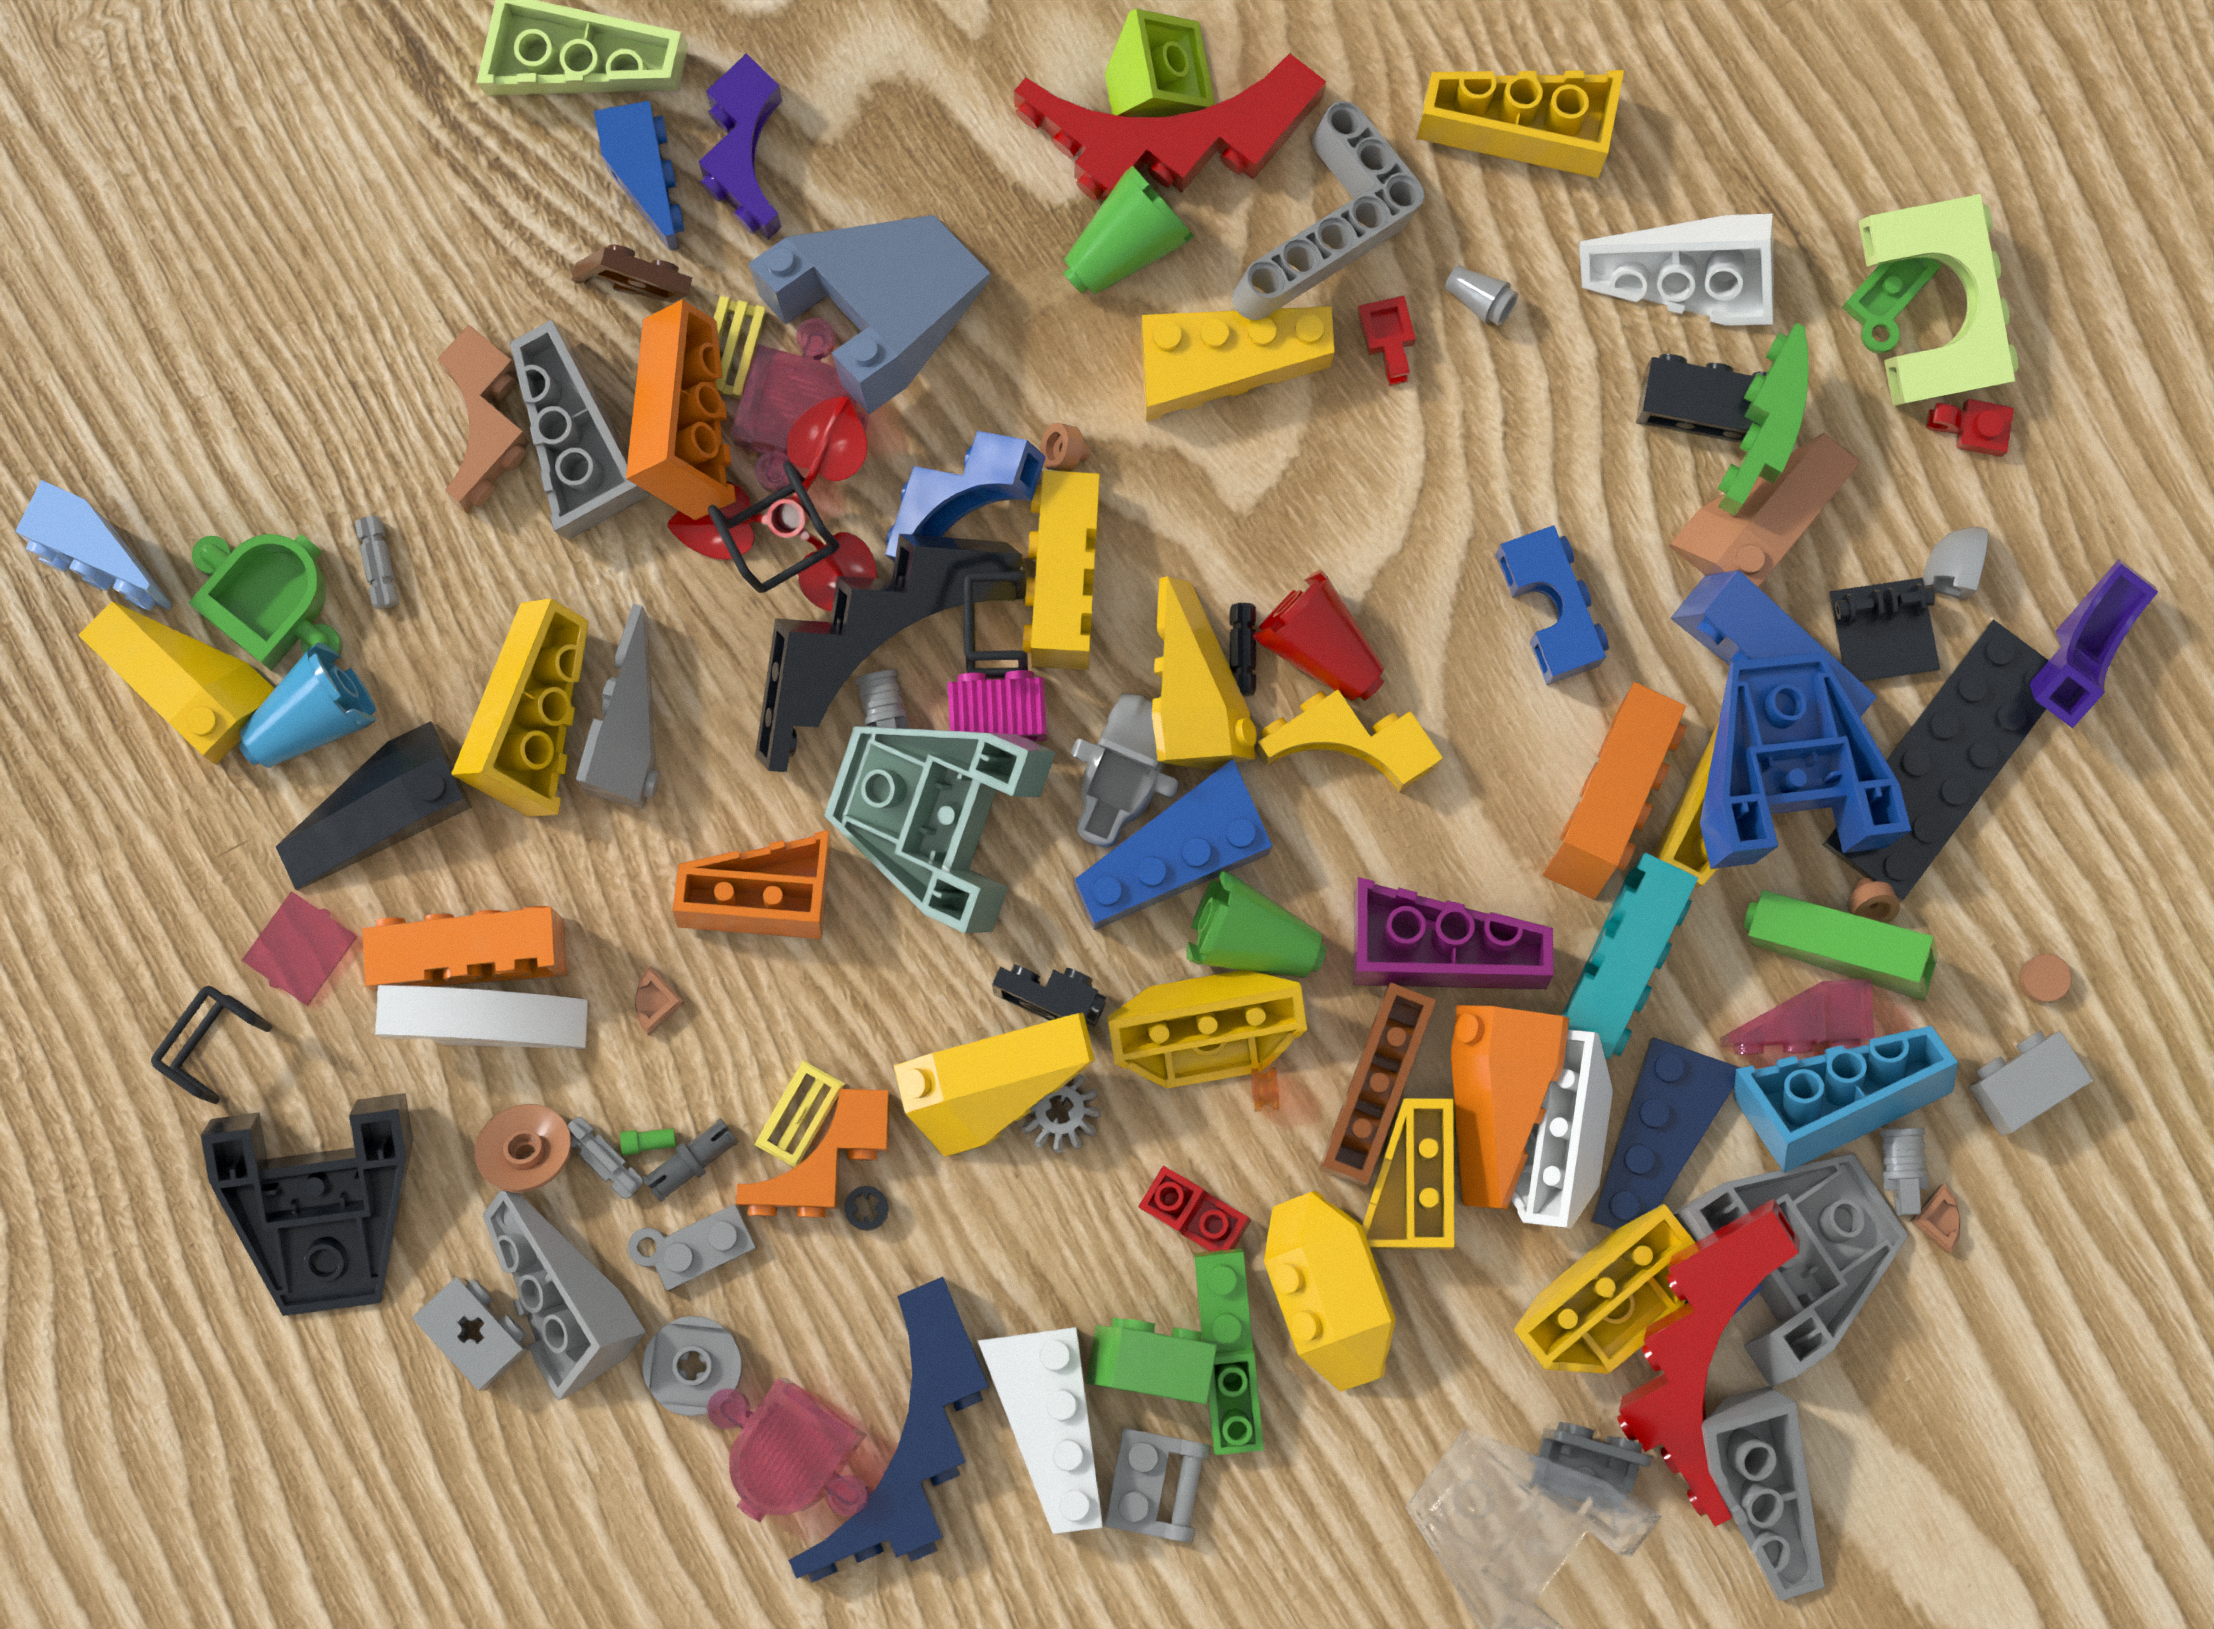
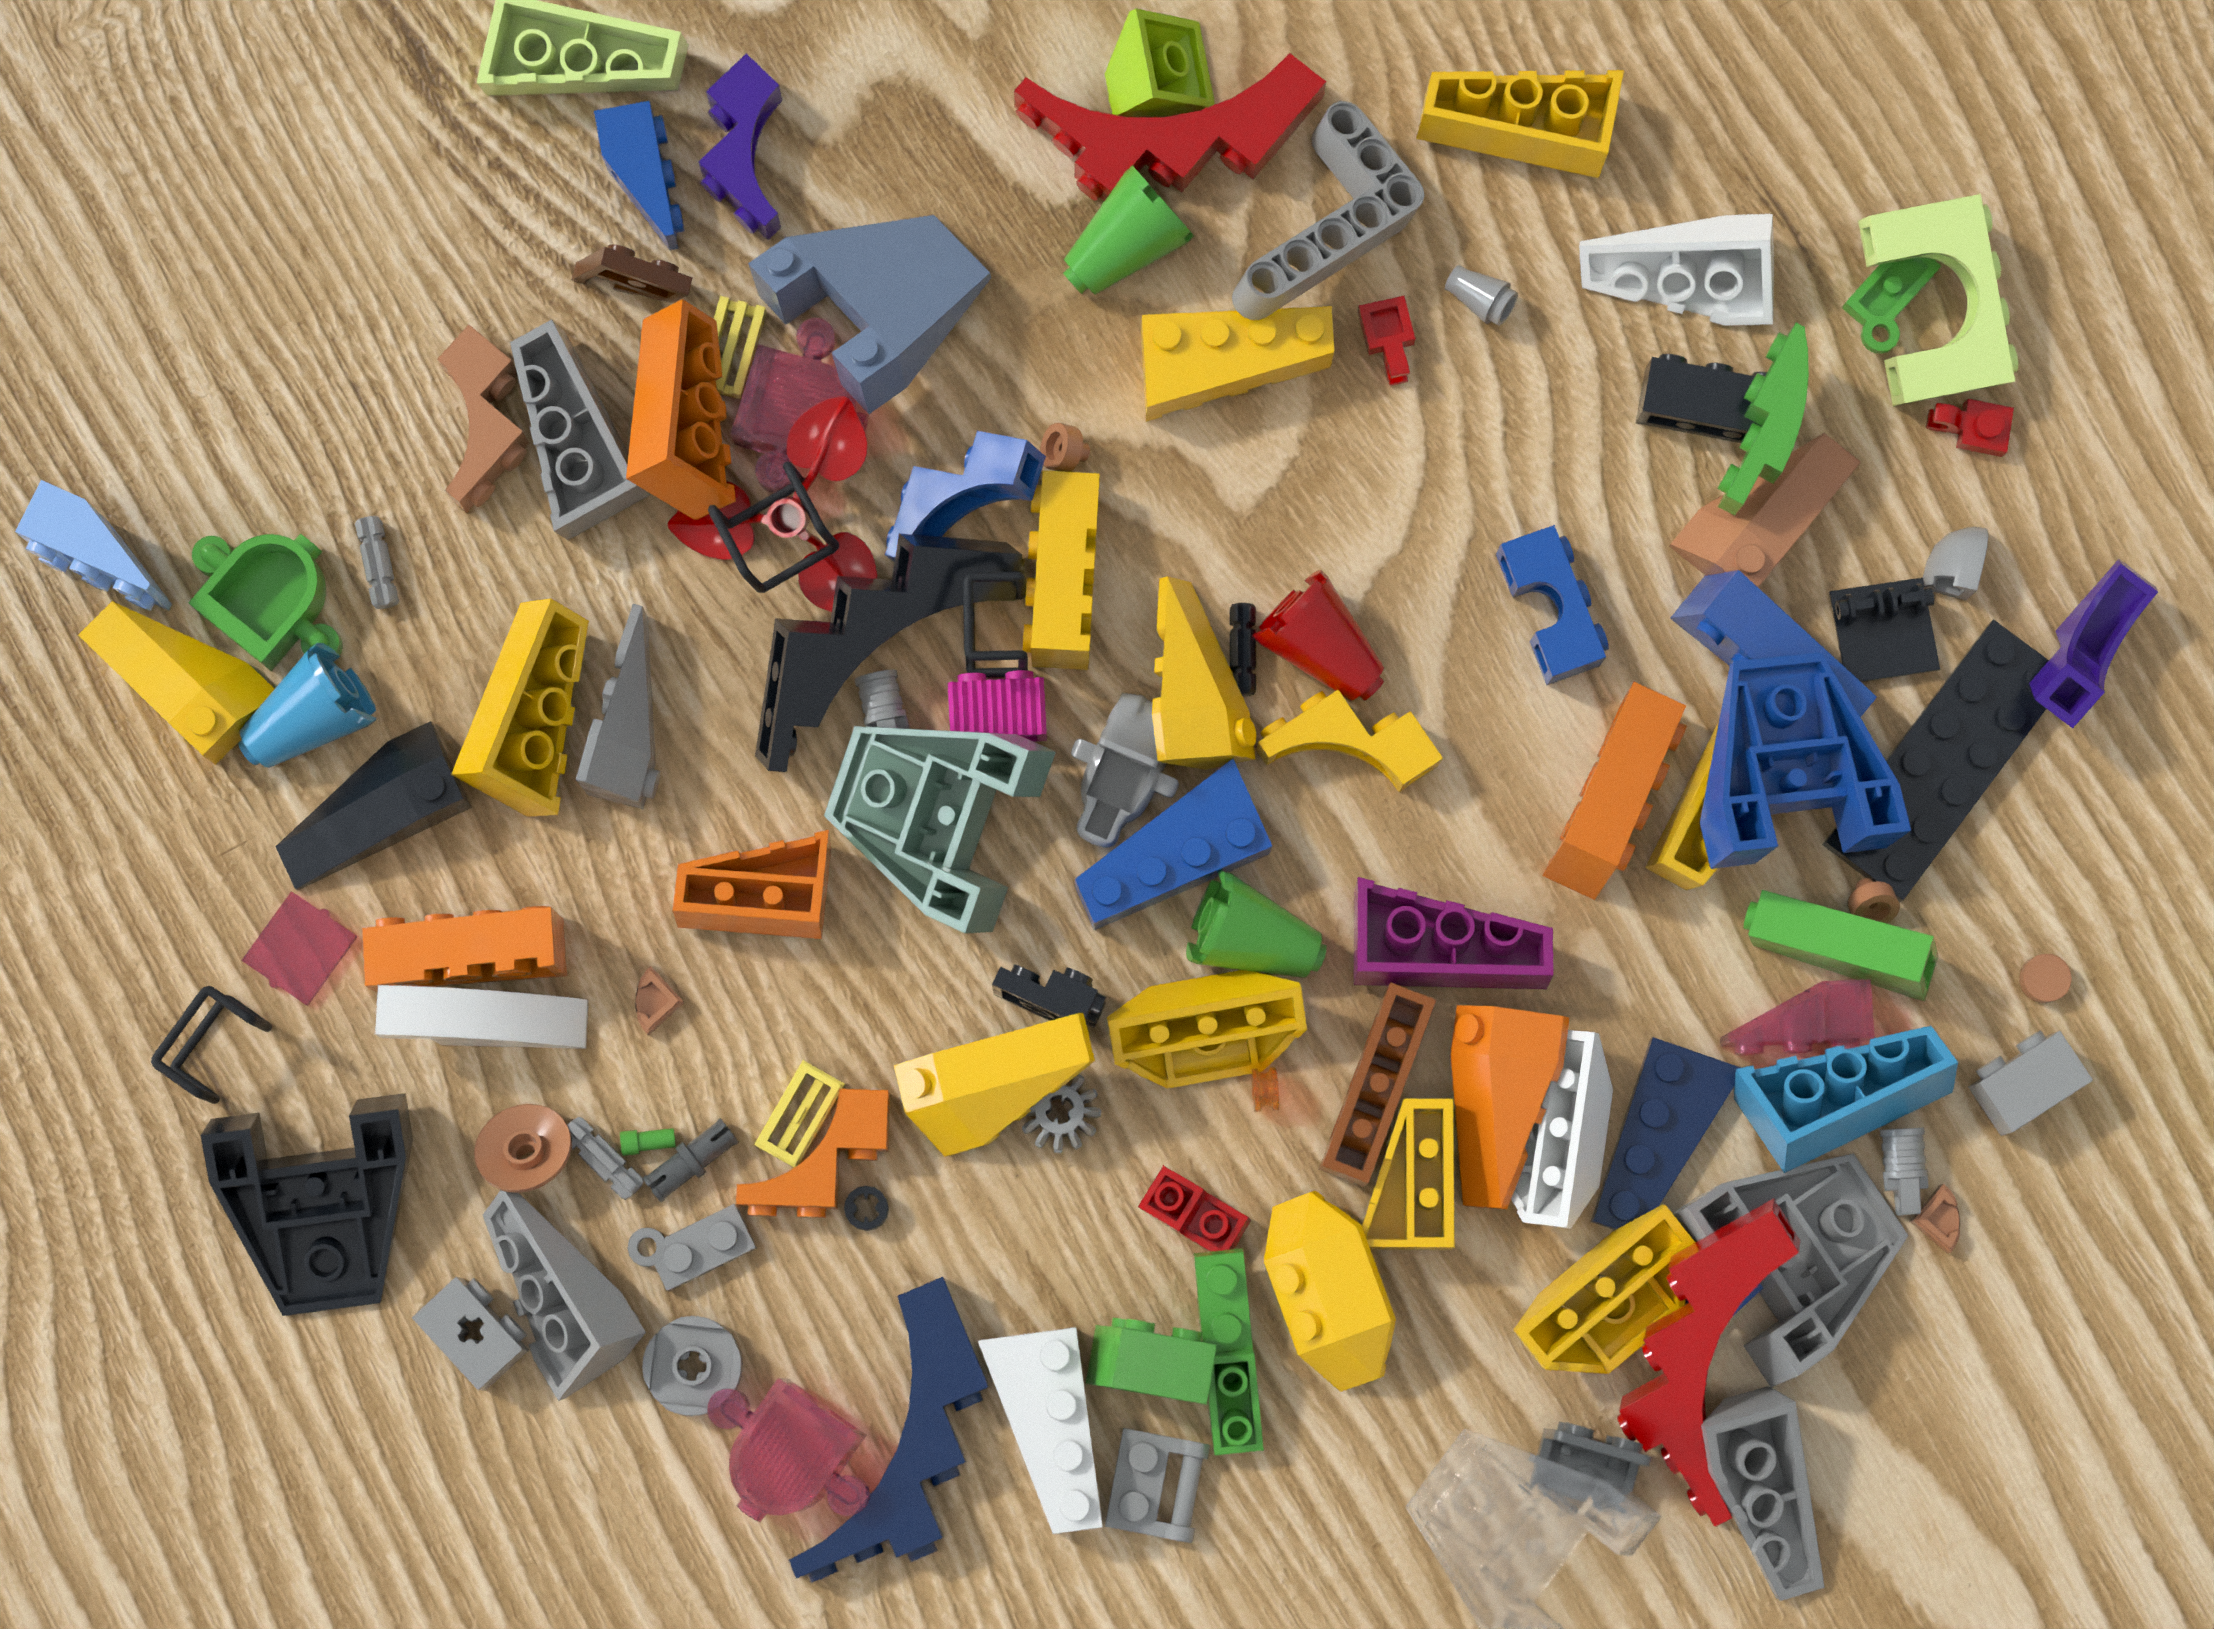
teal wedge [1561,852,1698,1061] -> none

